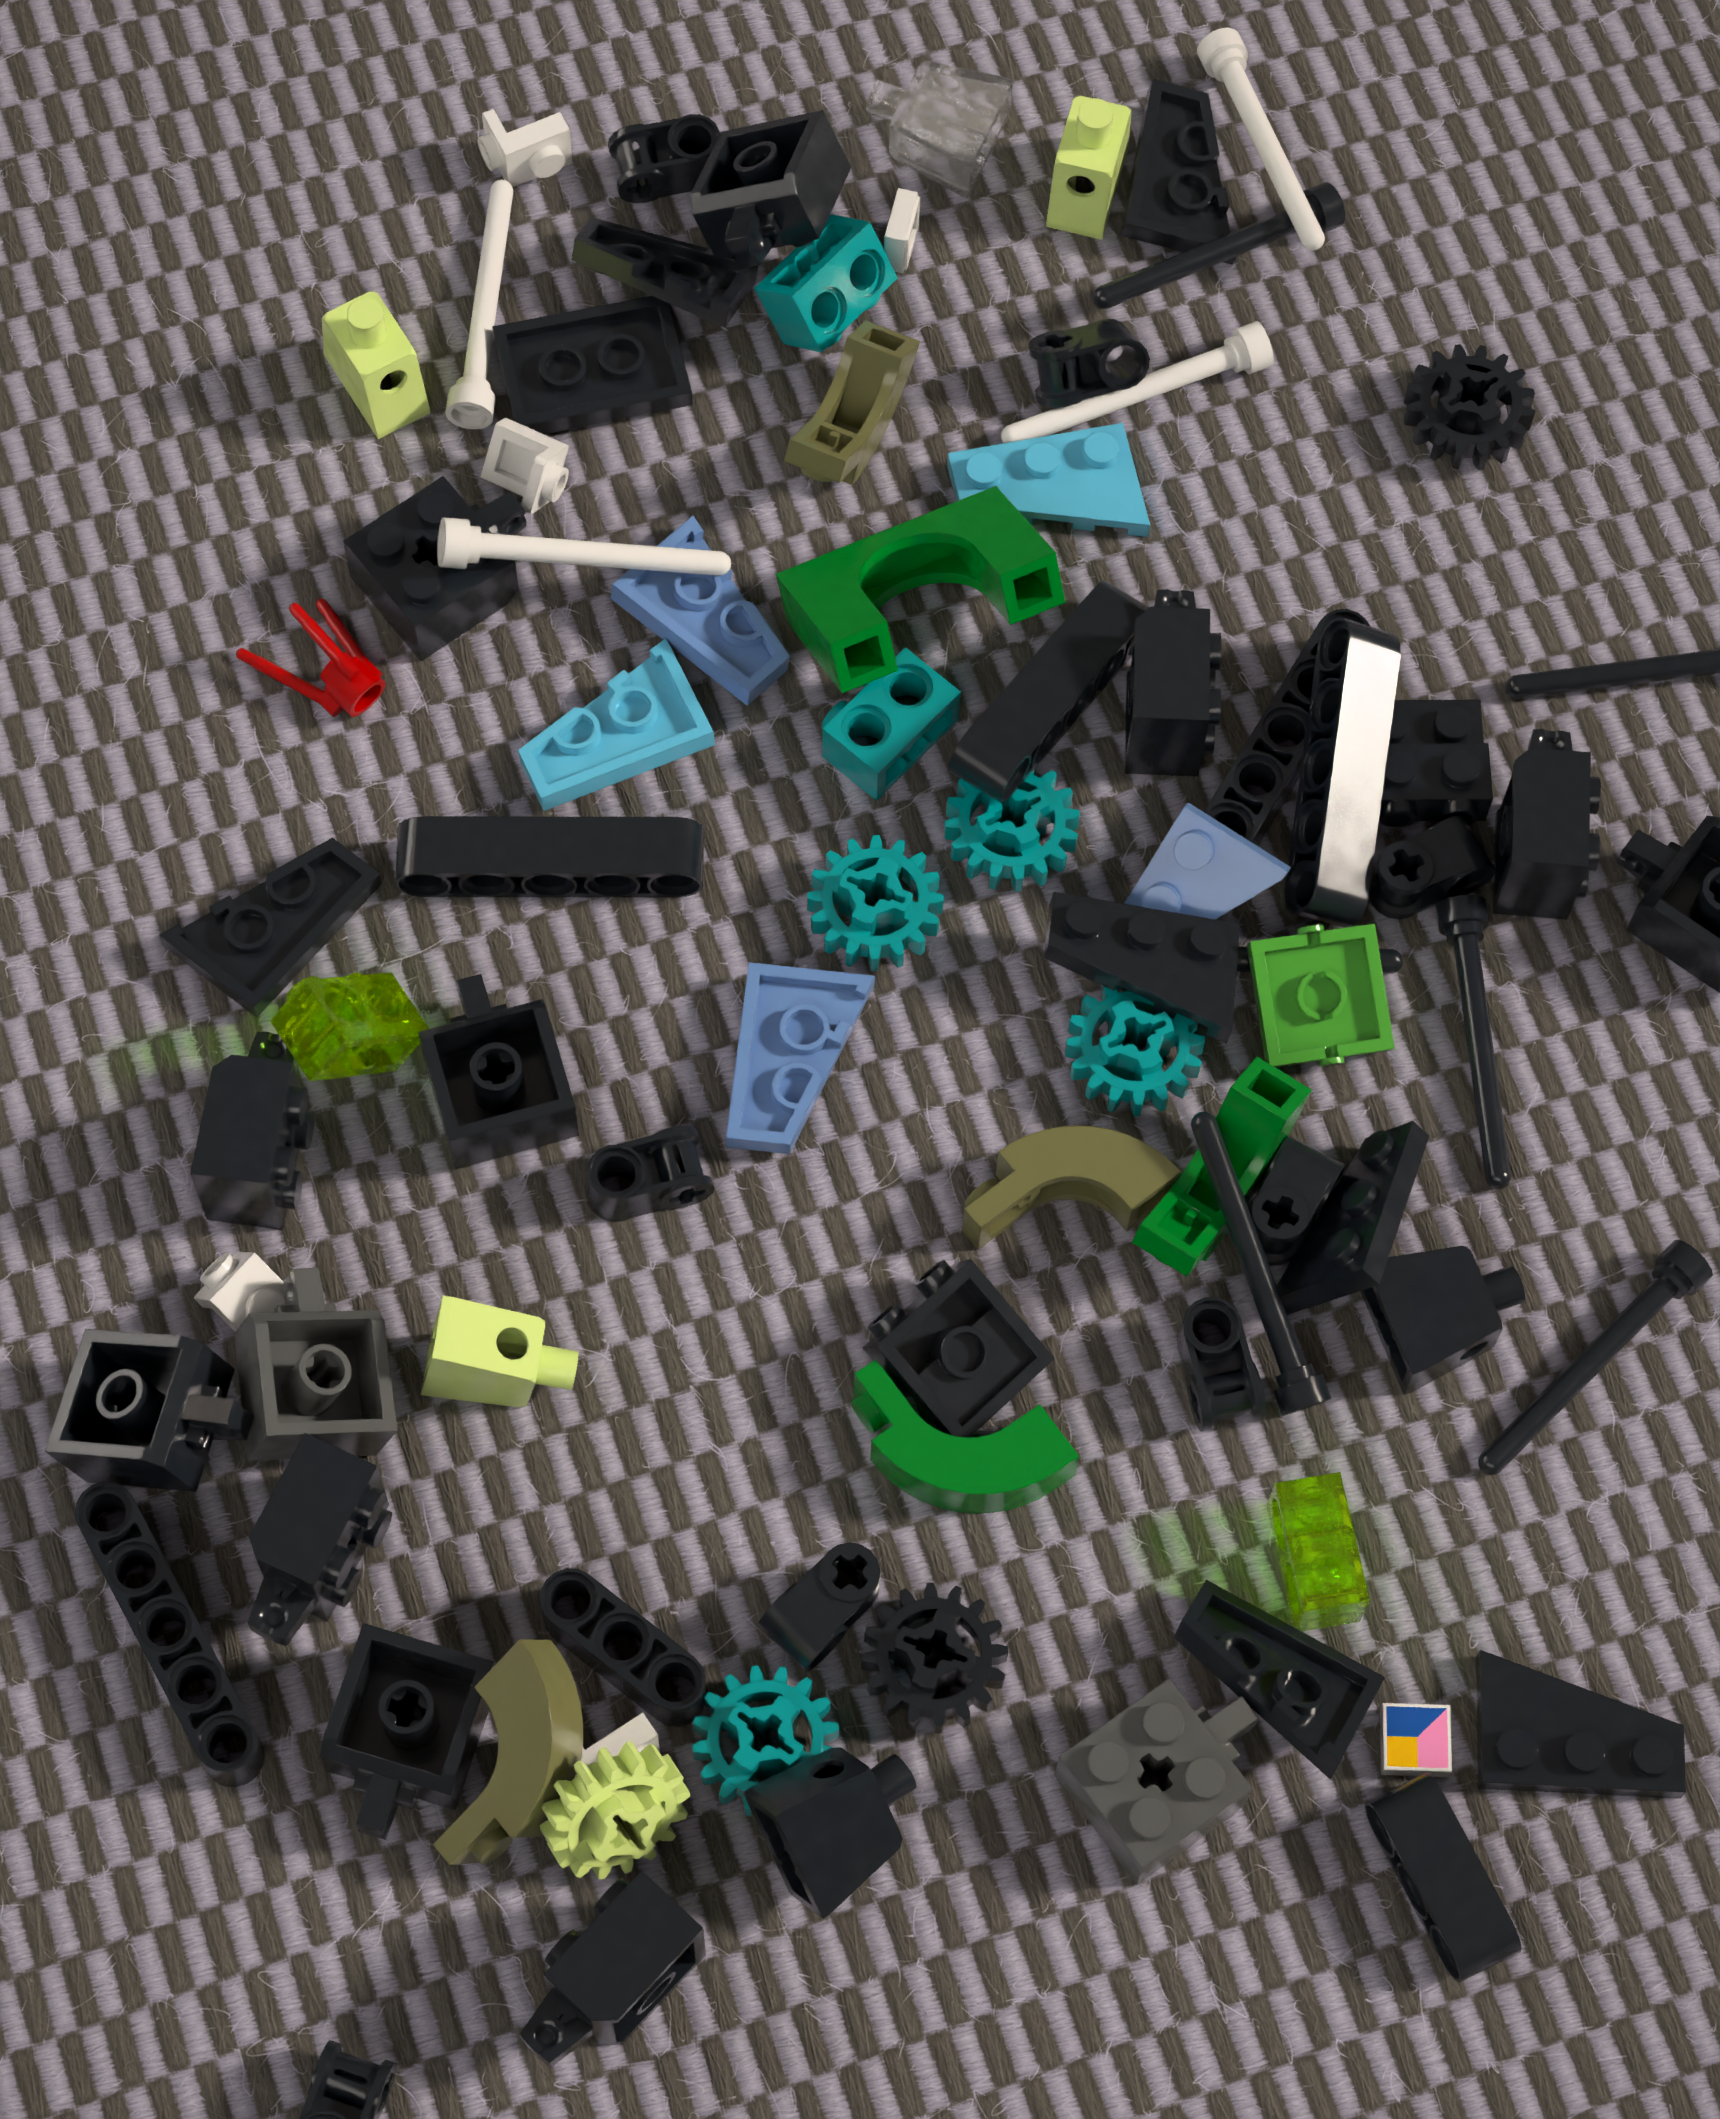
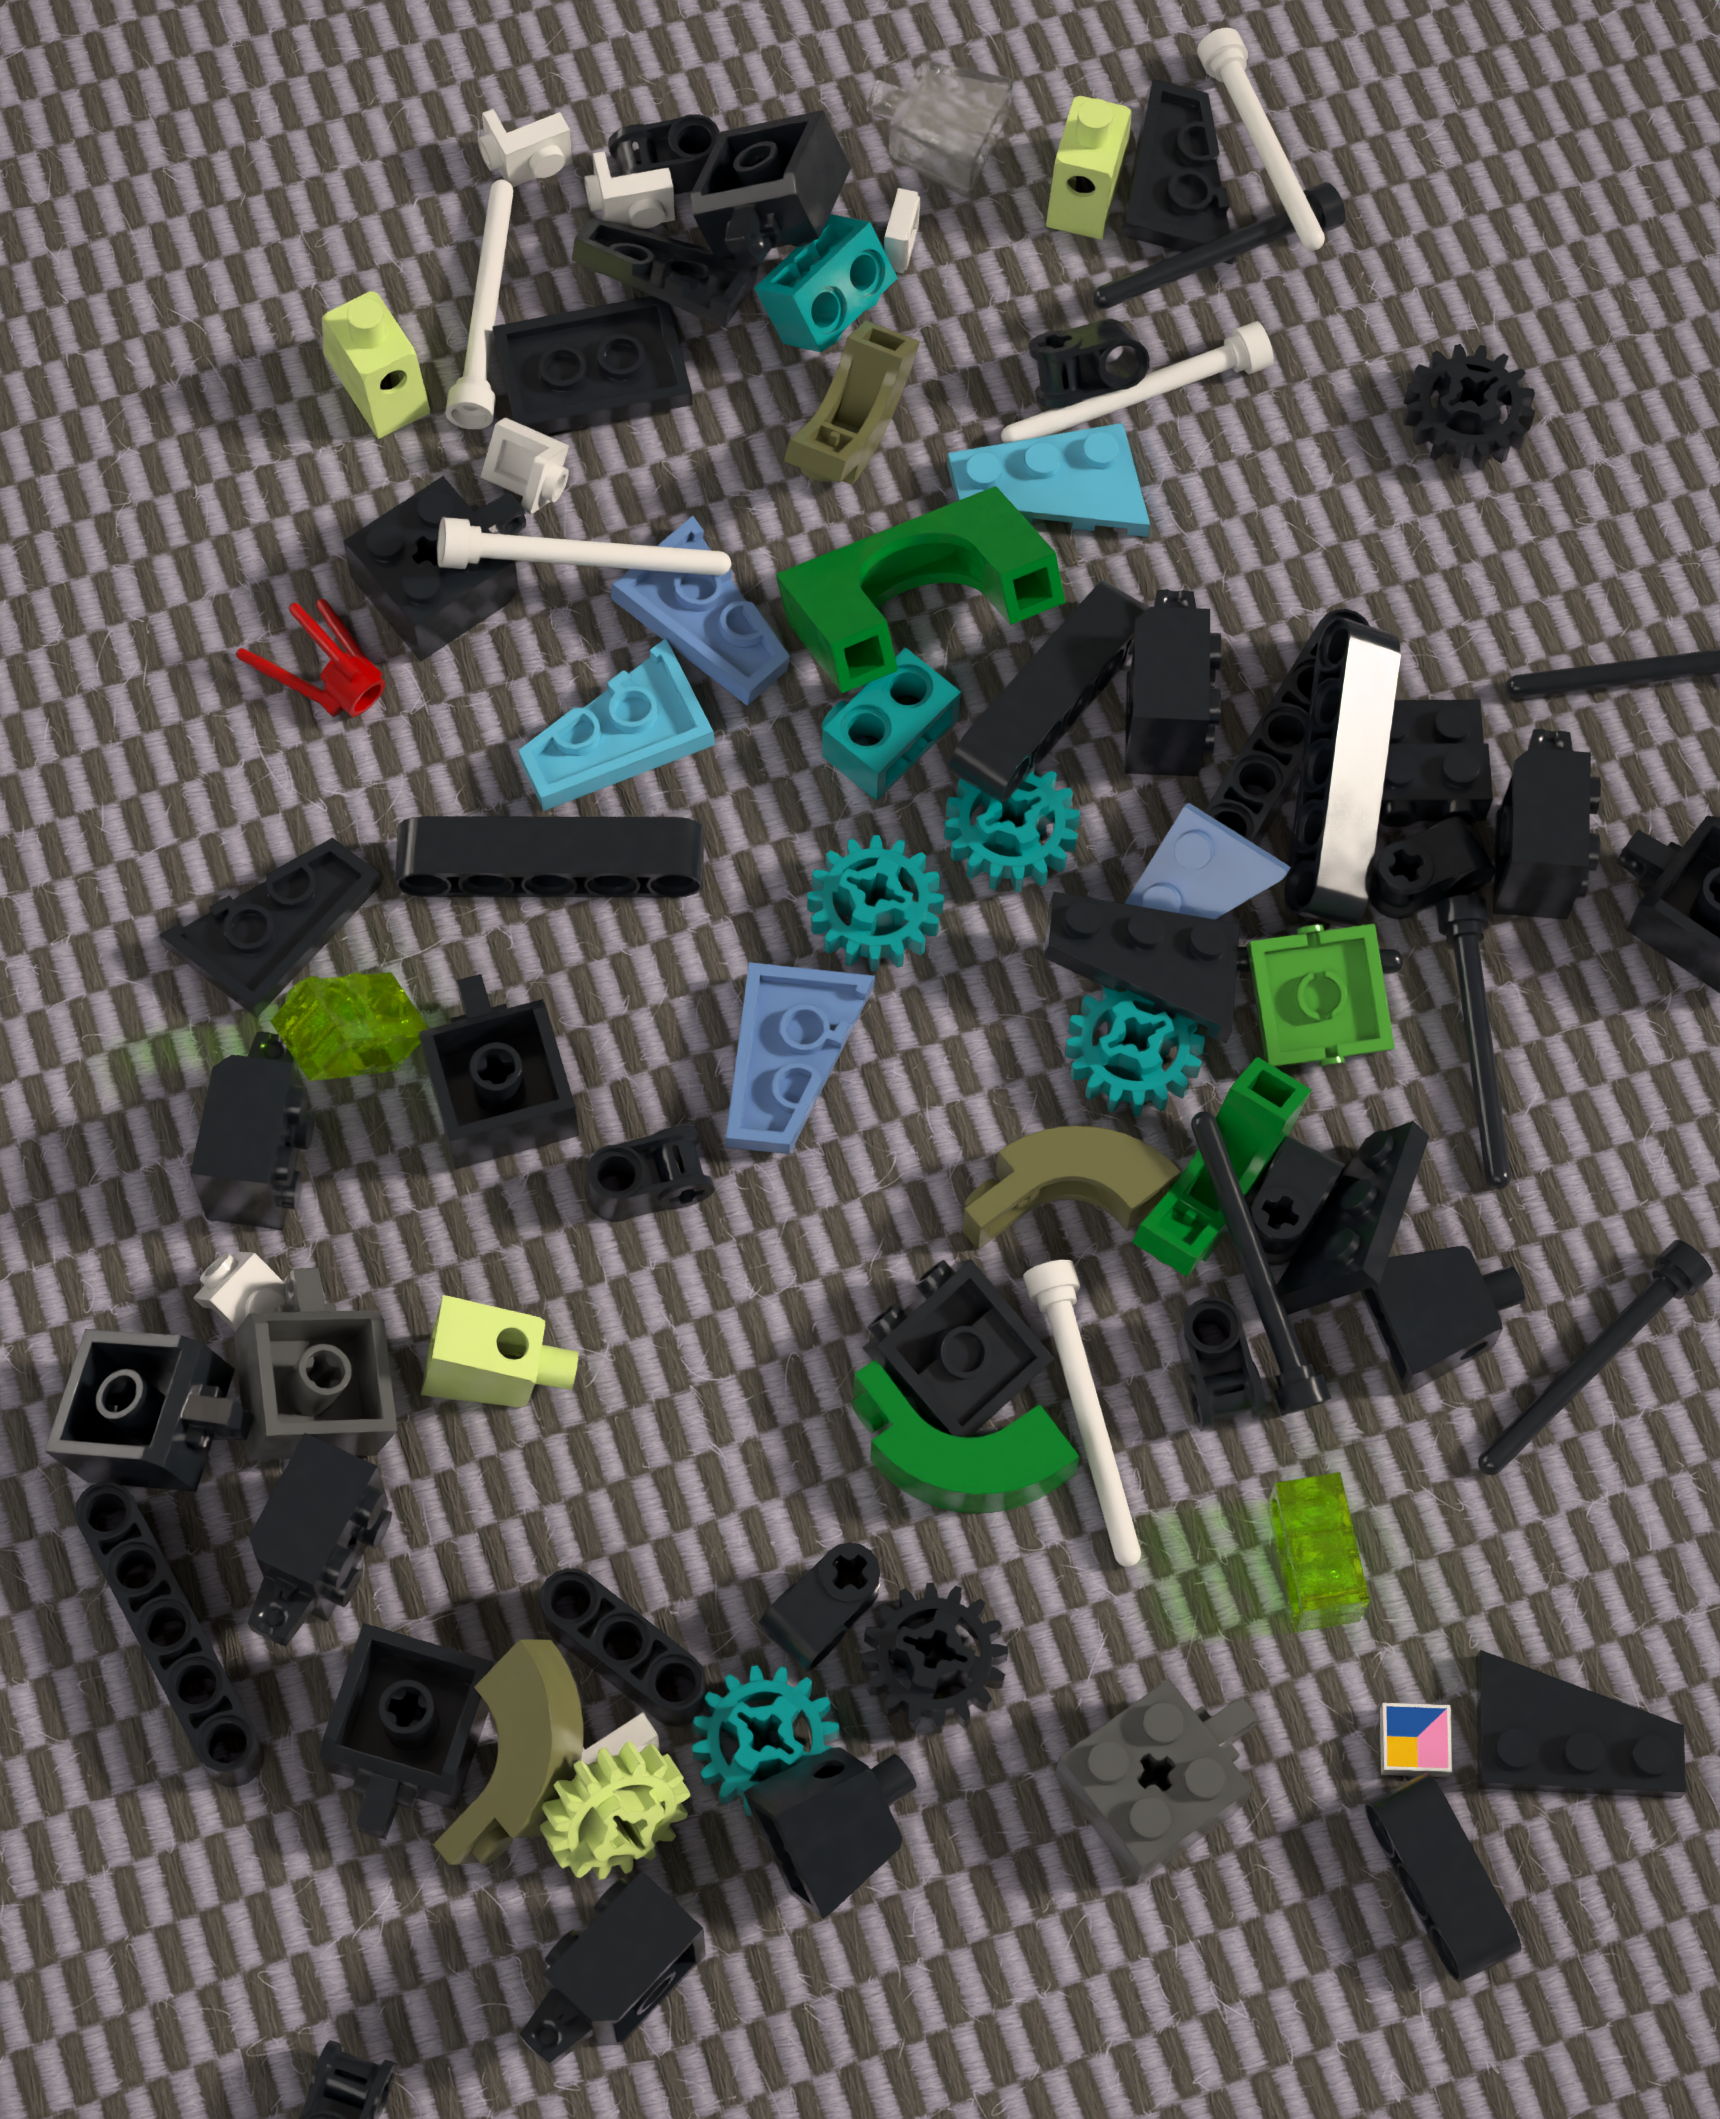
black wing [1174,1580,1385,1780] -> none
none -> white bracket [584,151,675,229]
none -> white piece [1023,1260,1141,1567]

